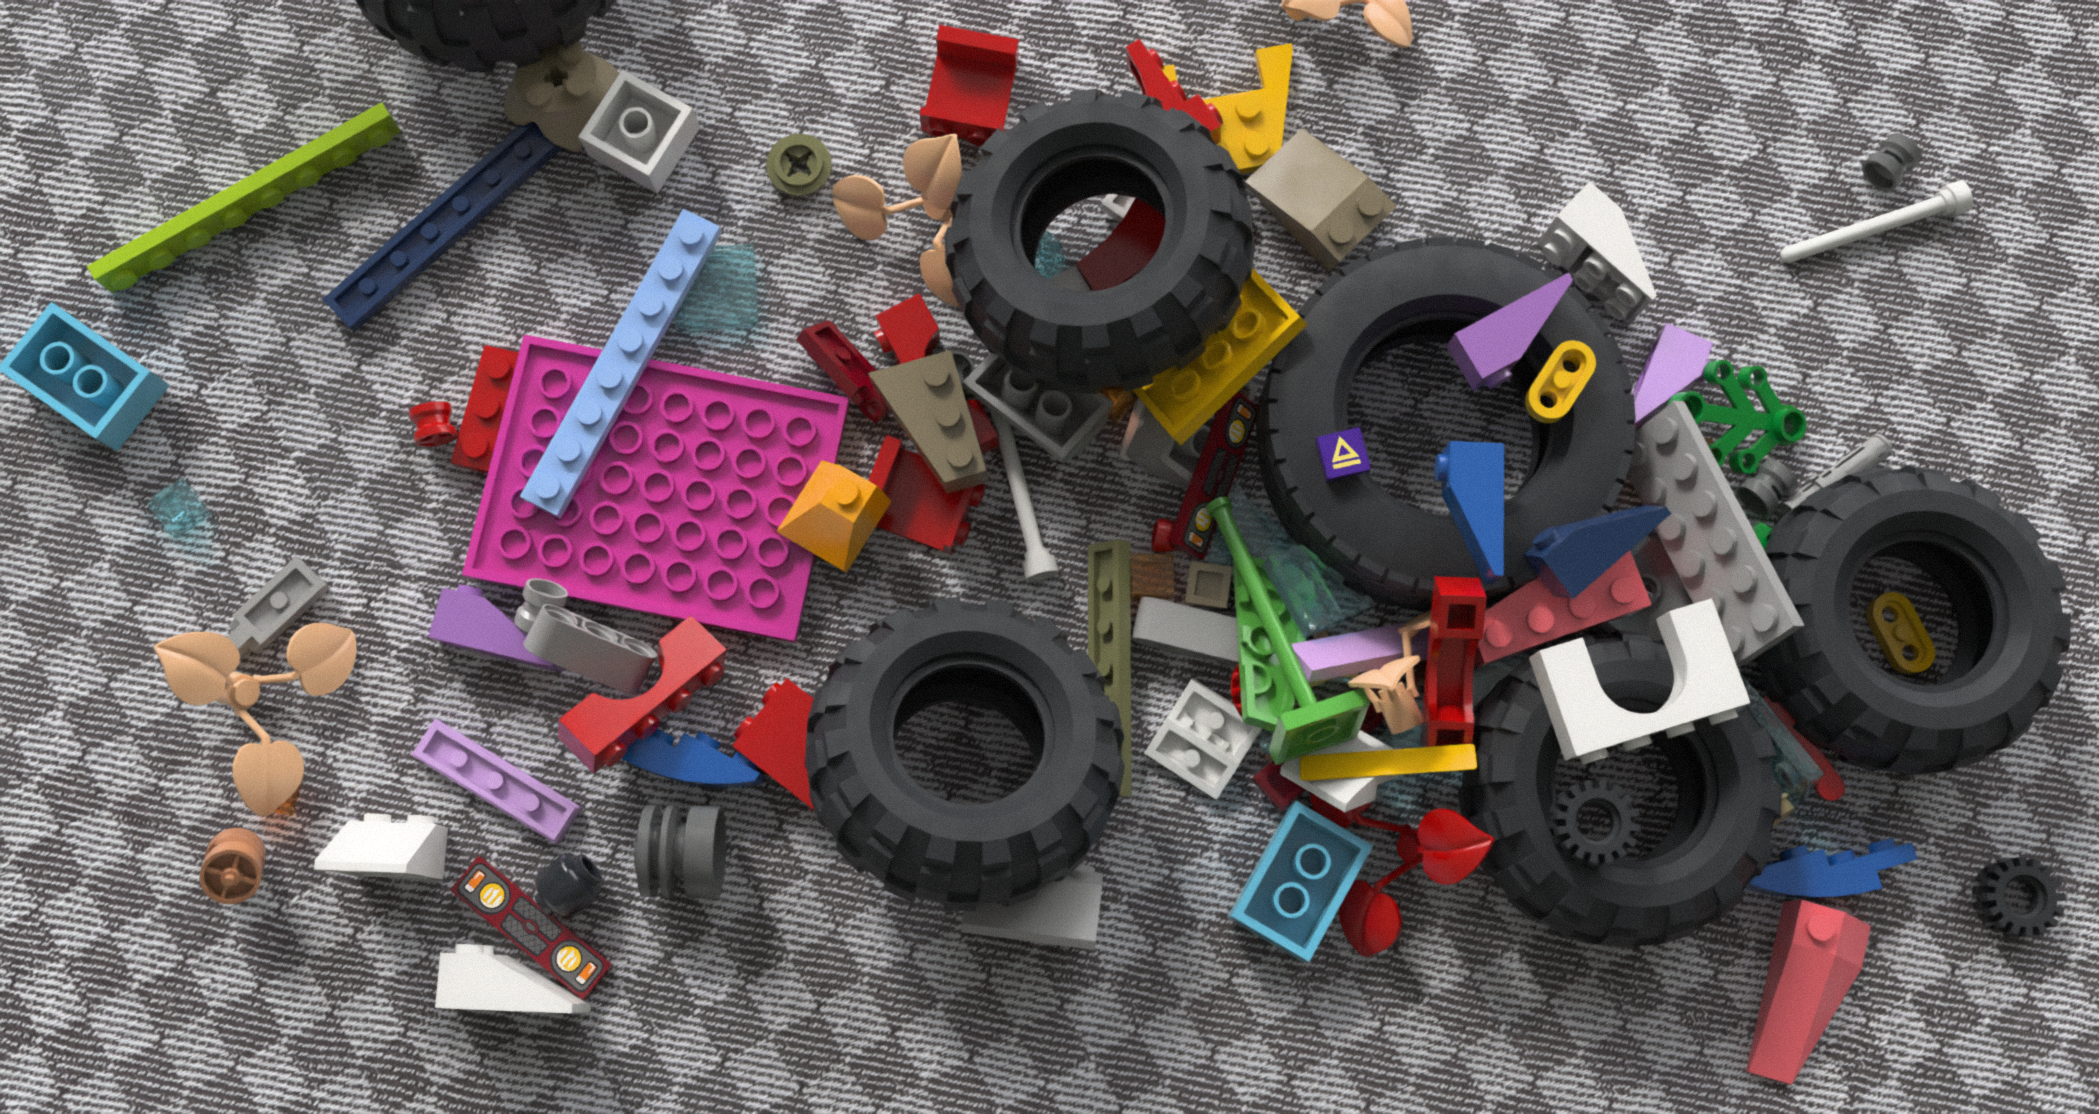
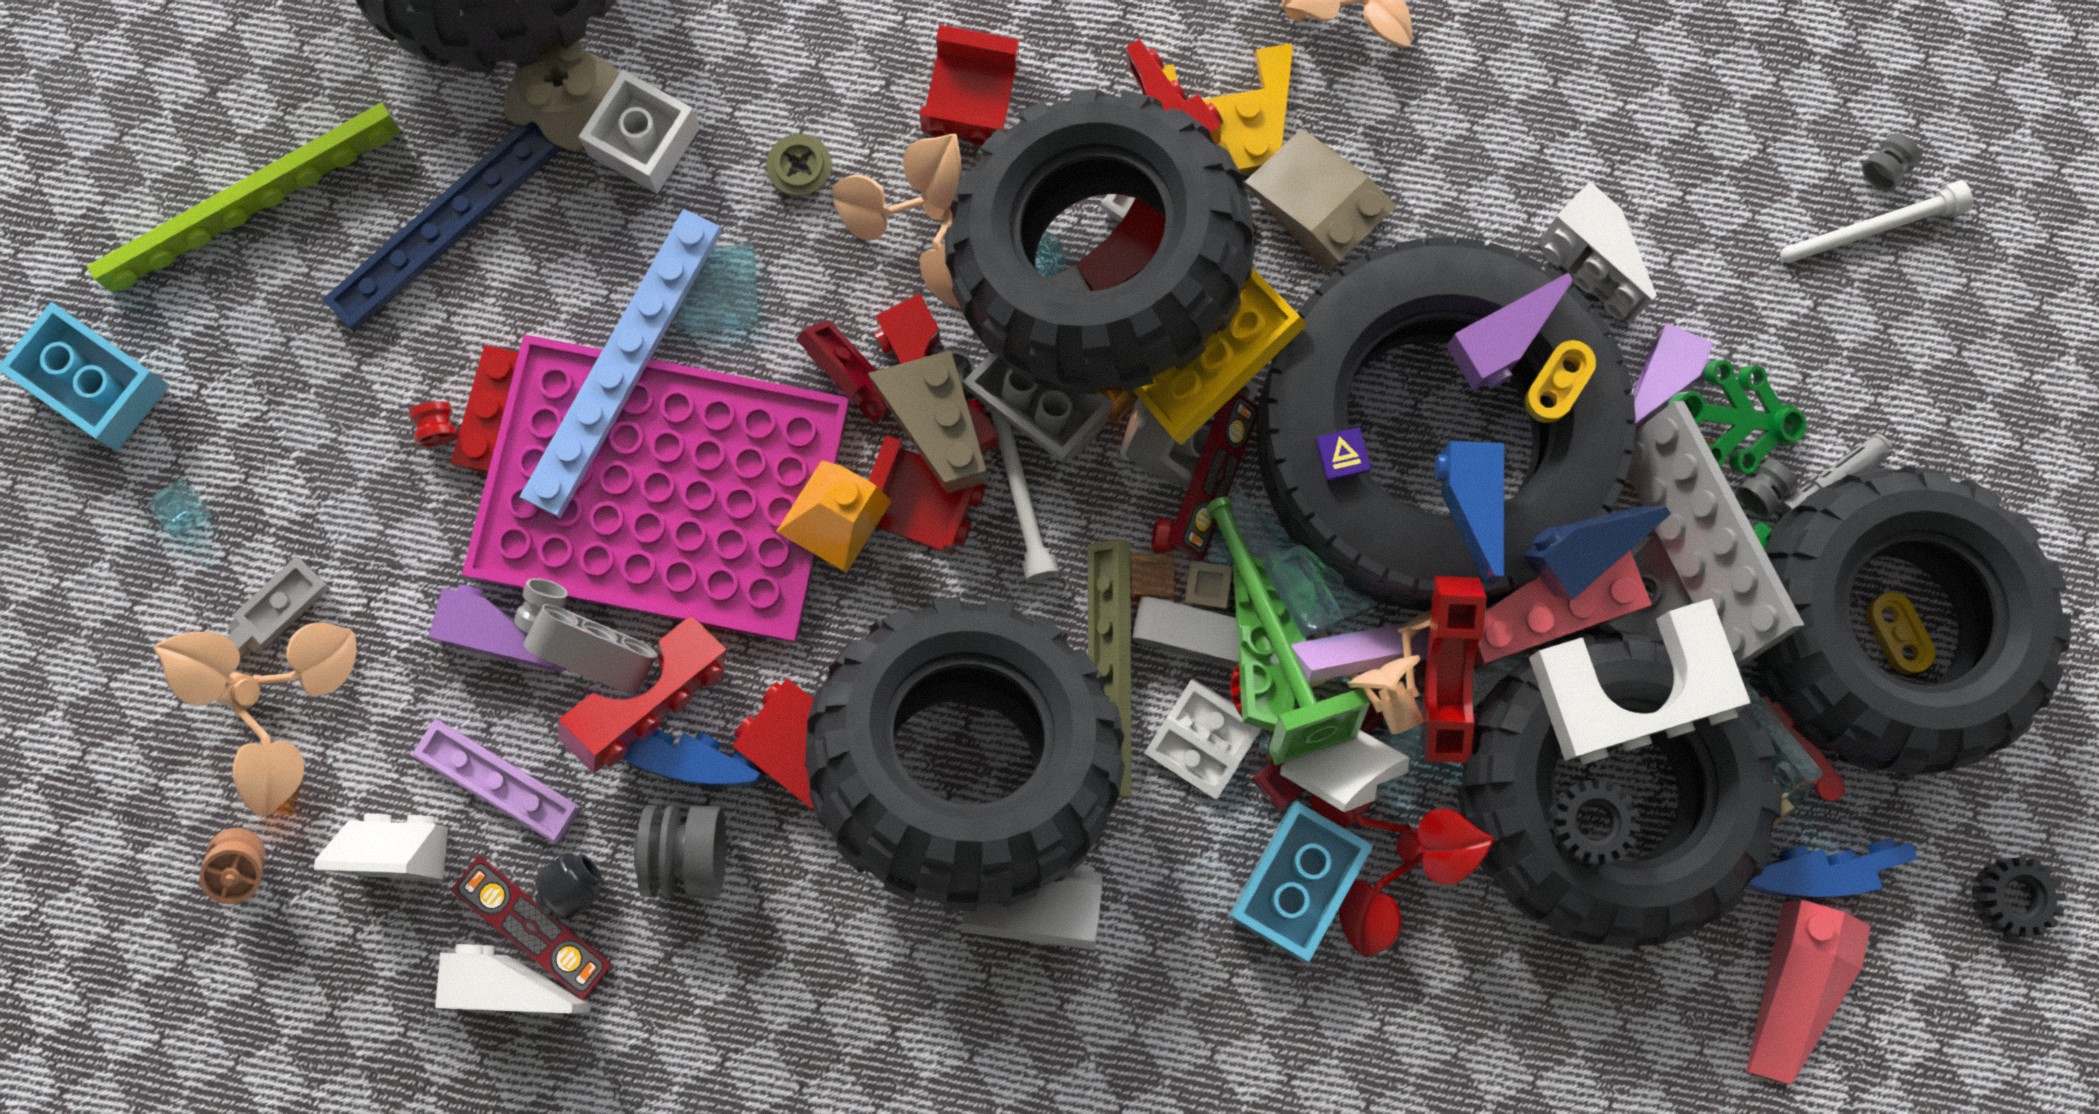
yellow sticker [1300,744,1477,781] -> none

